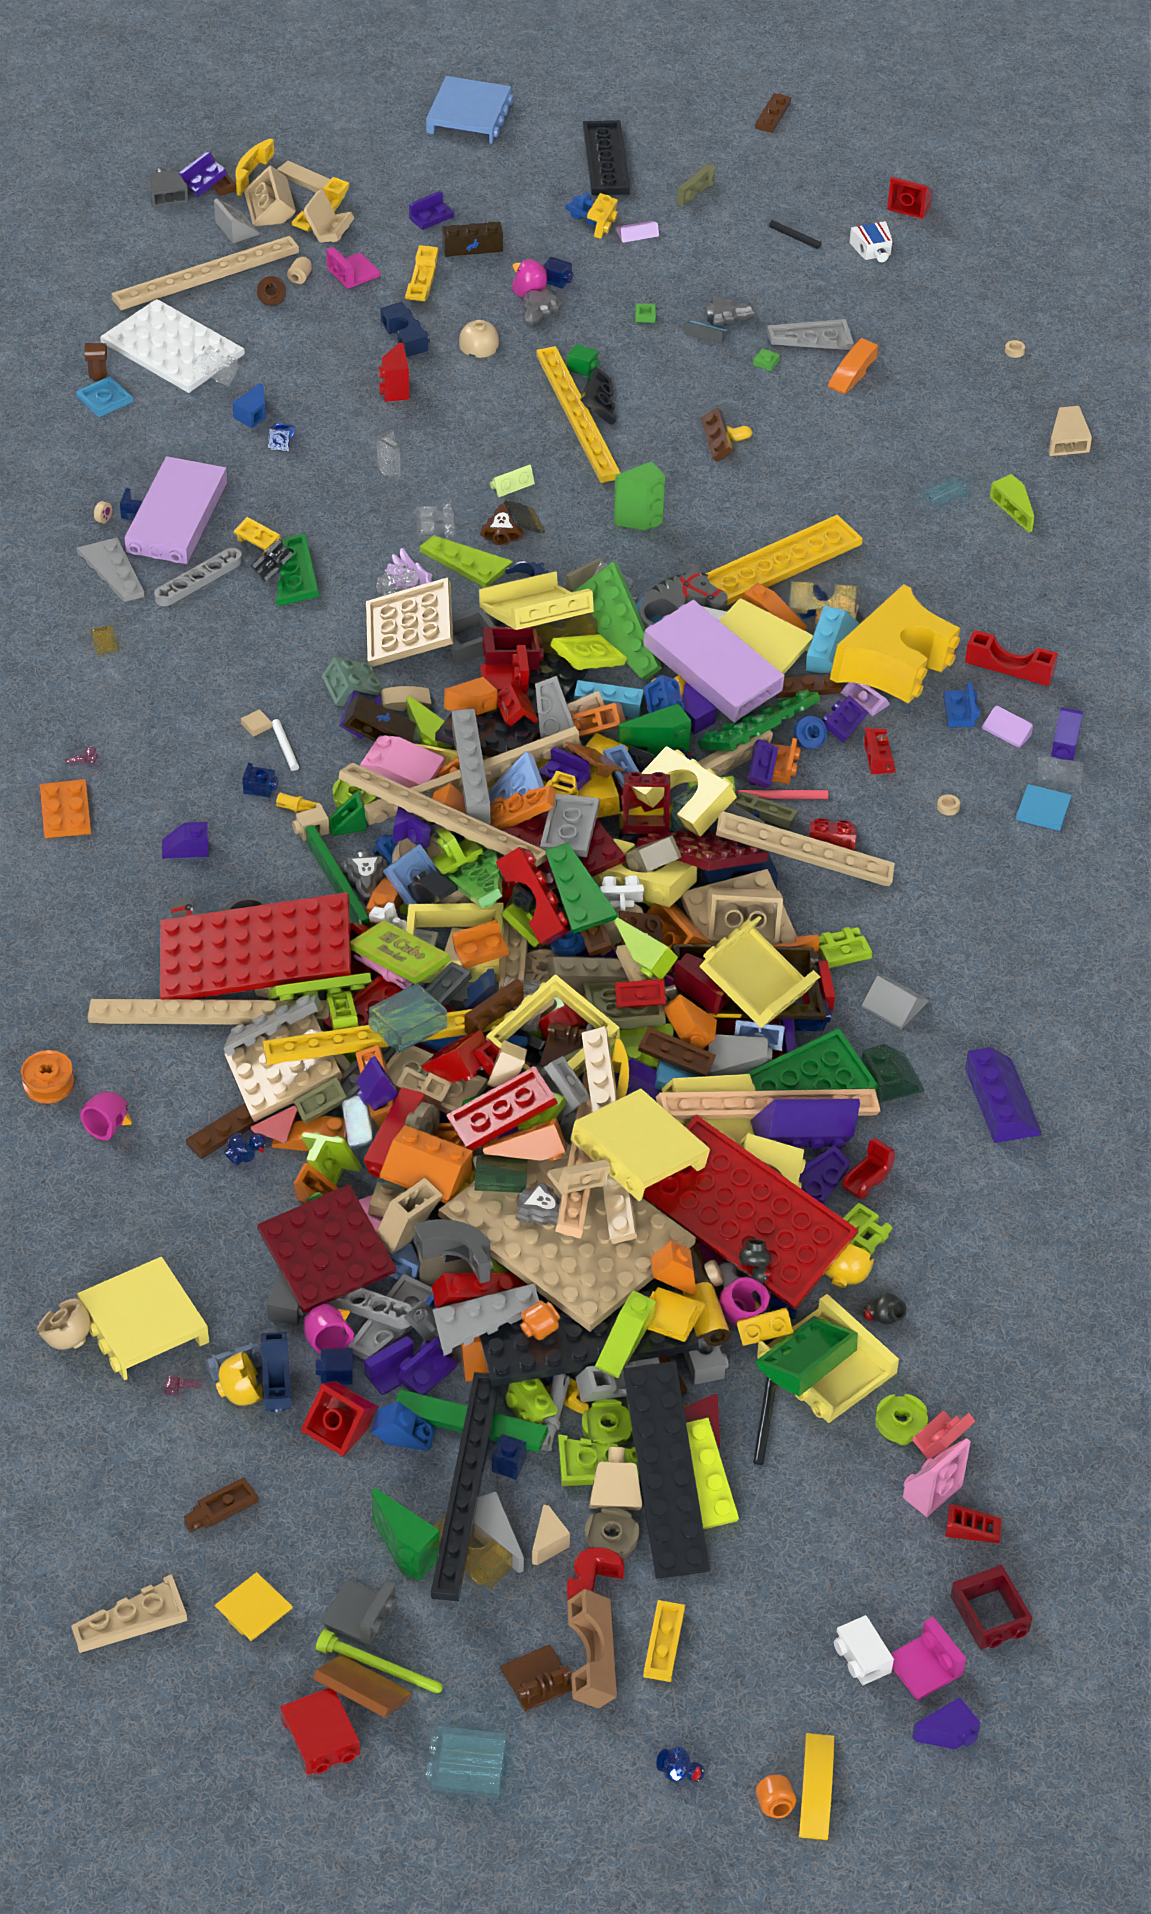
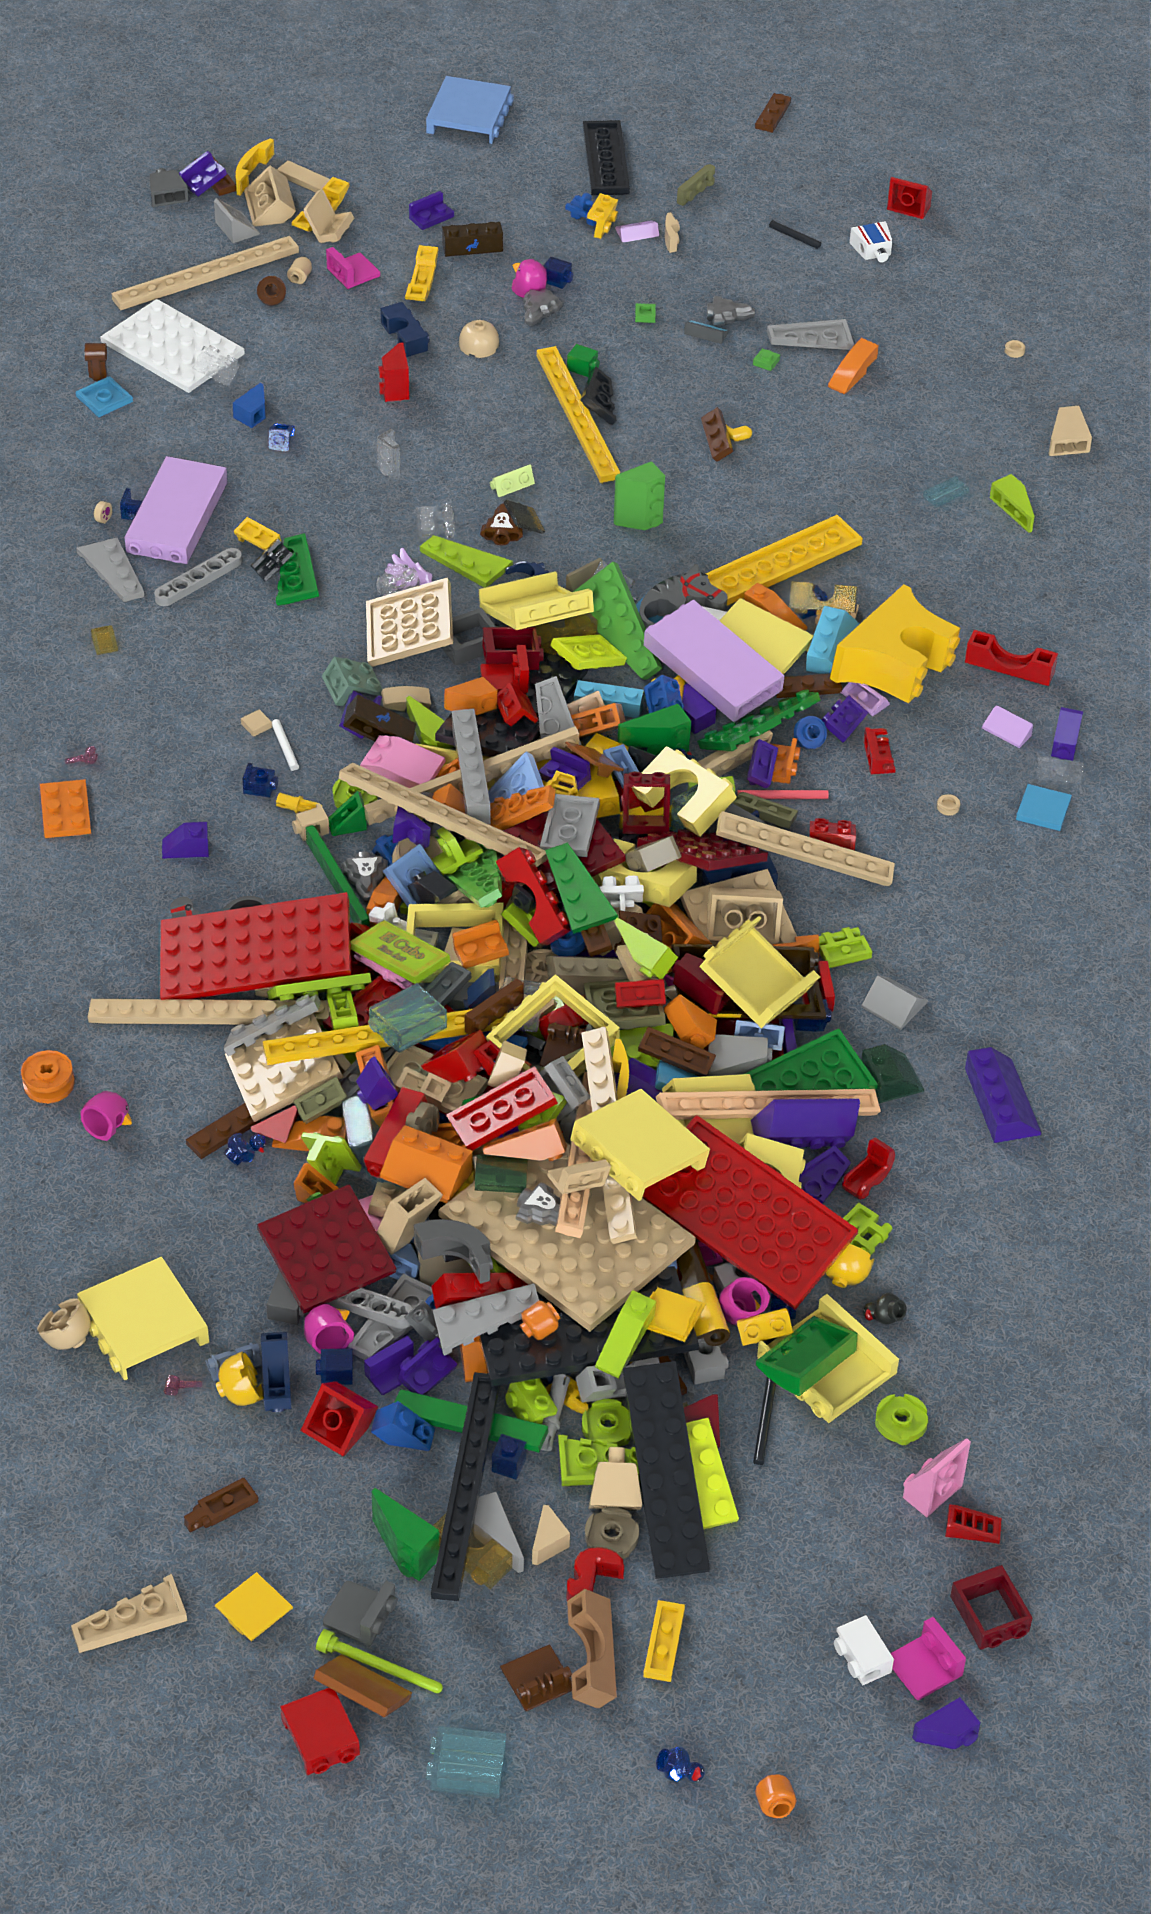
orange slope [651,1240,696,1295] -> none
tan tile [704,1260,725,1287] -> none
pearl dark grey animal [738,1239,773,1283] -> none
yellow slope [799,1733,834,1840] -> none
coral bracket [912,1411,975,1459] -> none
blue bracket [943,682,980,727] -> none
none -> tan slope [665,212,680,253]

